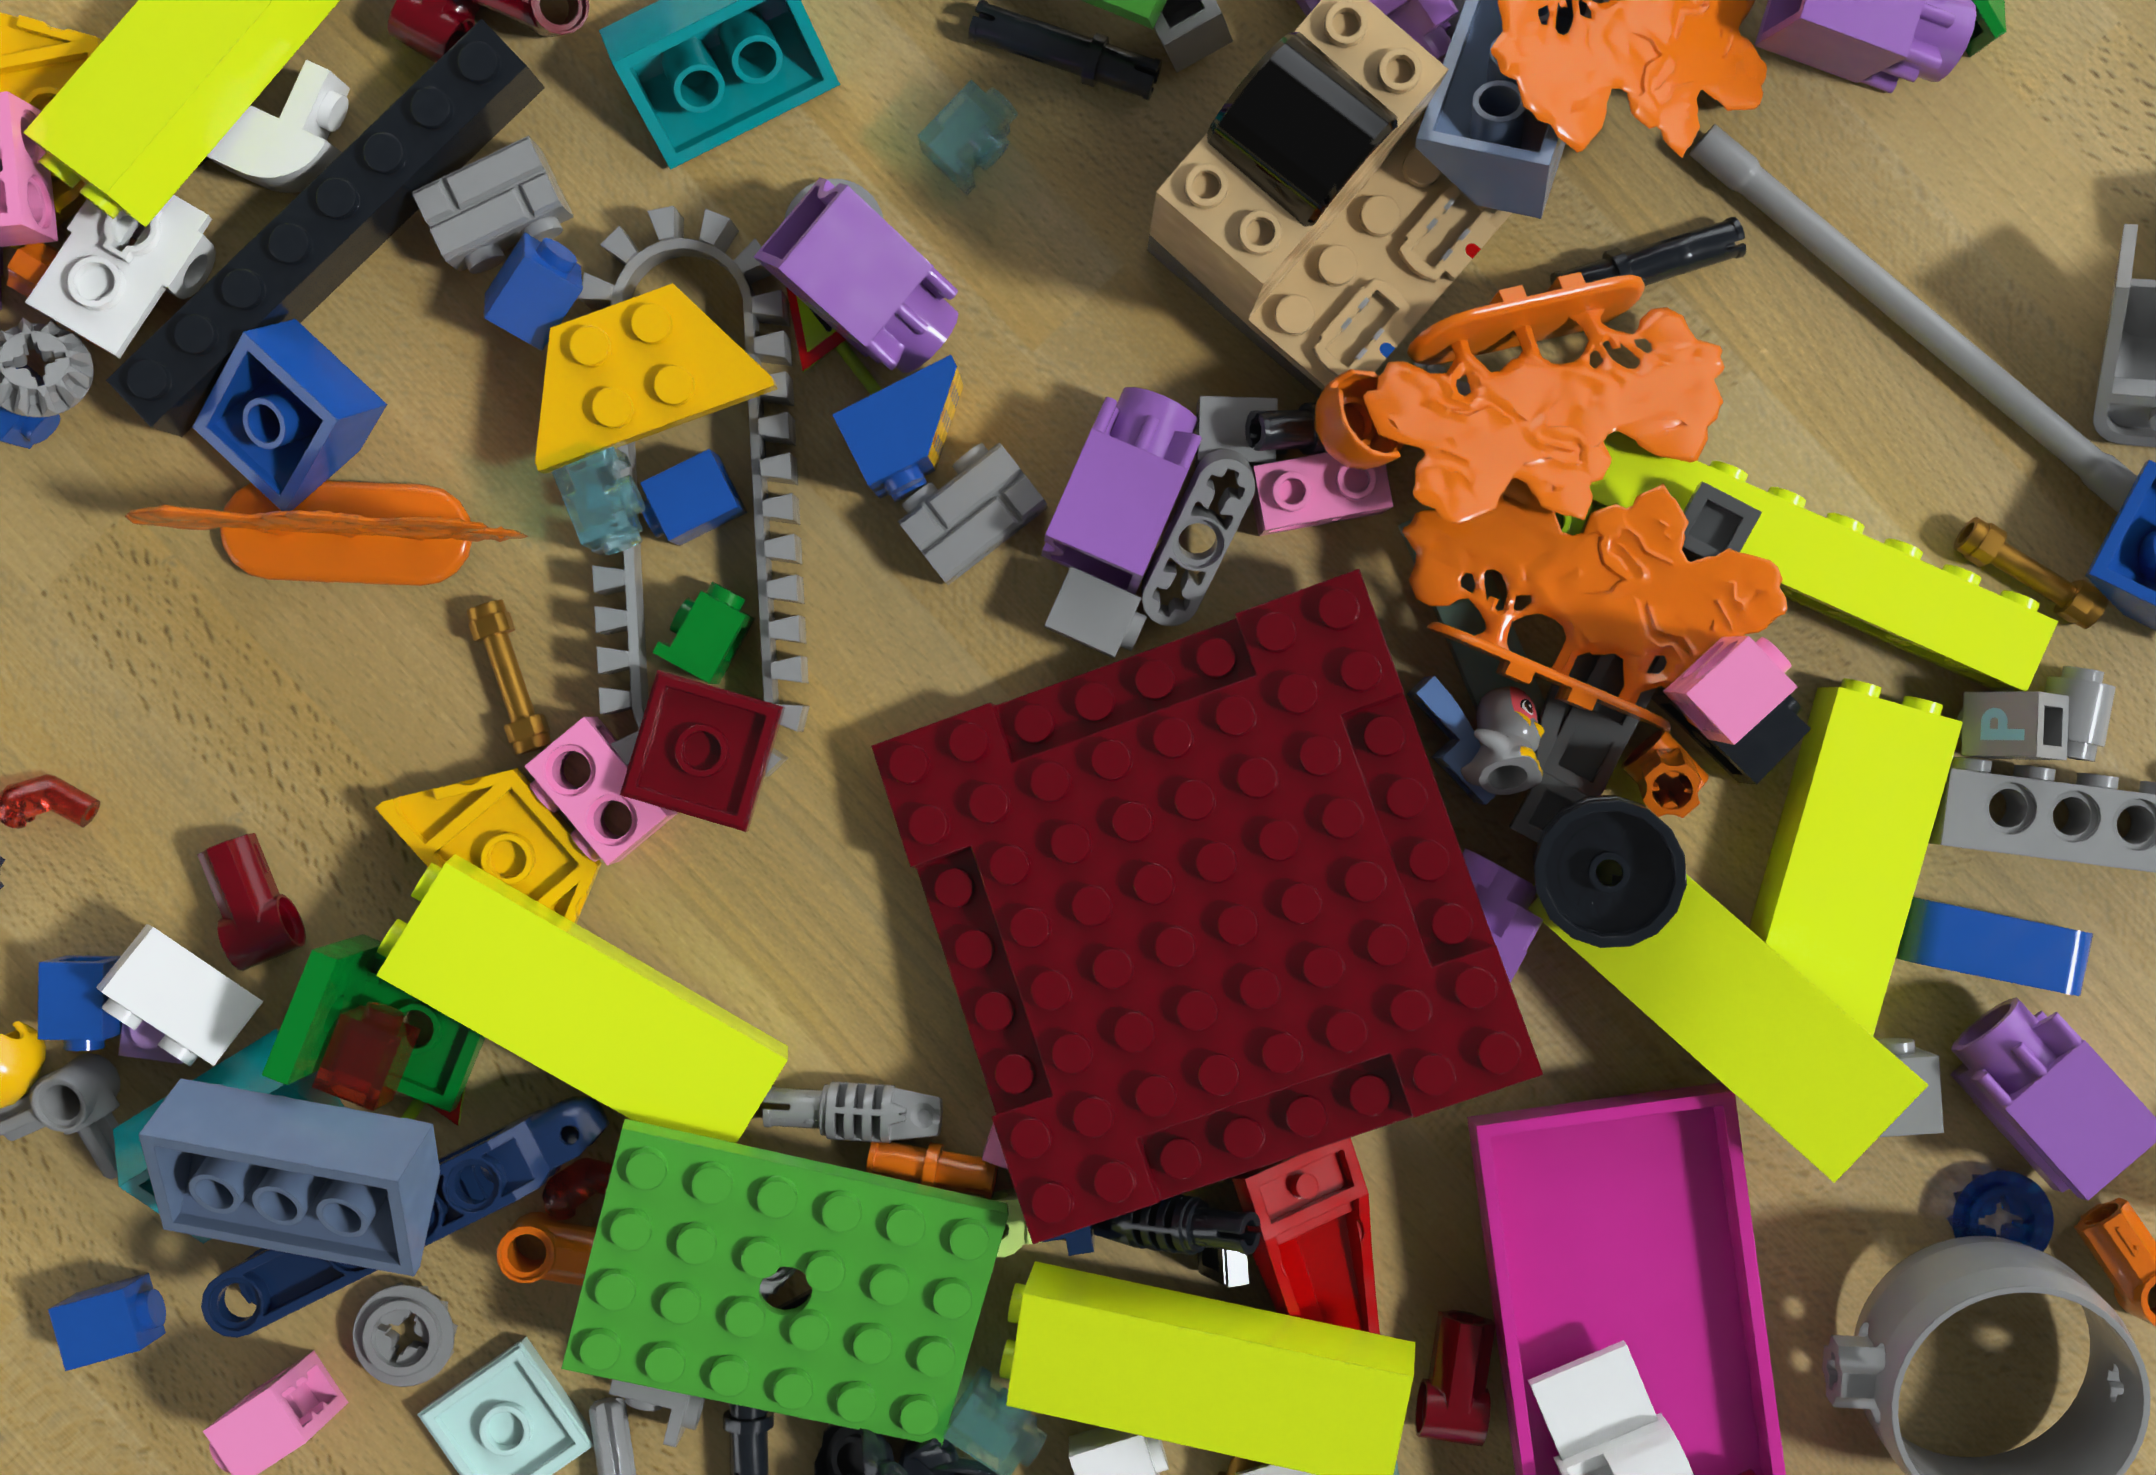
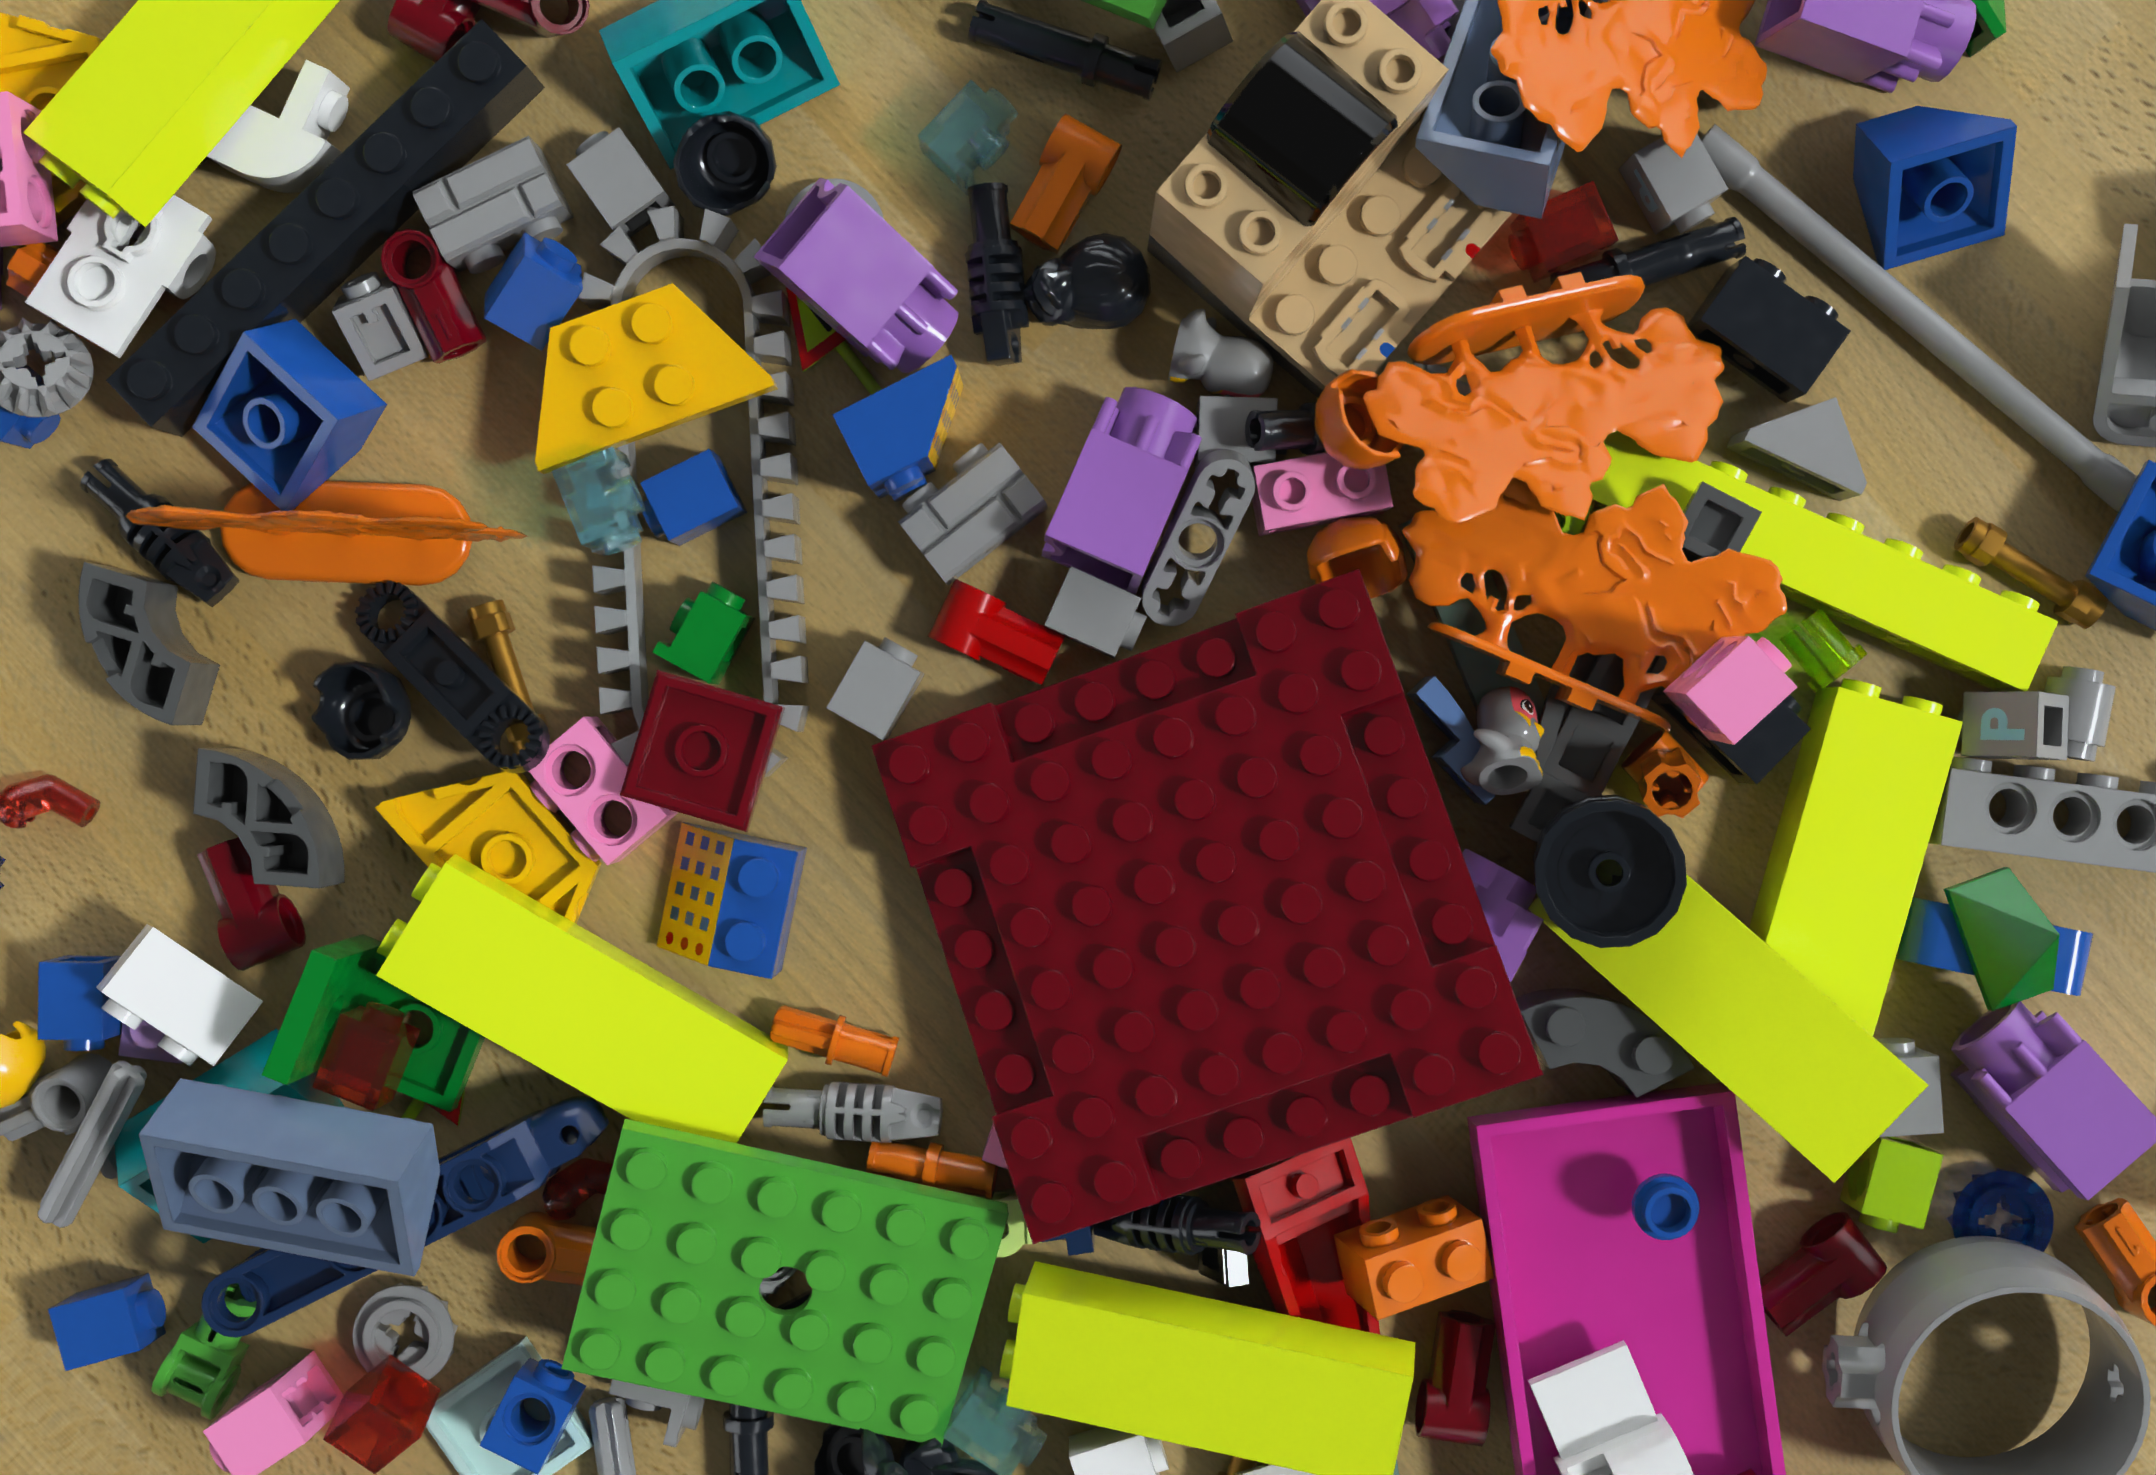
none -> light grey axle [37,1061,147,1228]
none -> dark grey brick [78,562,220,725]
none -> black hinge [80,459,239,607]
none -> bright green connector [151,1283,257,1420]
none -> dark grey brick [193,747,345,888]
none -> black hair [311,661,411,760]
none -> clear red brick [323,1354,441,1474]
none -> light grey bracket [332,272,429,381]
none -> black plate [355,580,550,773]
none -> dark red piece [381,229,487,364]
none -> blue brick [479,1358,586,1475]
none -> light grey brick [566,127,675,237]
none -> blue slope [656,822,807,979]
none -> black hair [673,111,777,216]
none -> orange axle [770,1005,900,1077]
none -> light grey brick [826,637,925,740]
none -> red piece [928,579,1065,685]
none -> black hinge [965,182,1029,366]
none -> orange piece [1010,113,1122,254]
none -> black hair [1024,233,1151,329]
none -> light grey animal [1168,308,1274,398]
none -> orange hair [1307,515,1408,599]
none -> orange brick [1334,1195,1494,1321]
none -> clear red brick [1508,181,1619,283]
none -> dark grey brick [1516,988,1695,1097]
none -> light grey brick [1619,134,1728,235]
none -> blue plate [1632,1173,1699,1240]
none -> black brick [1687,256,1851,403]
none -> light grey slope [1726,397,1867,501]
none -> dark red piece [1760,1211,1887,1337]
none -> clear neon green bush [1779,608,1867,693]
none -> lime brick [1840,1136,1944,1233]
none -> blue slope [1853,106,2017,270]
none -> green slope [1944,867,2060,1012]

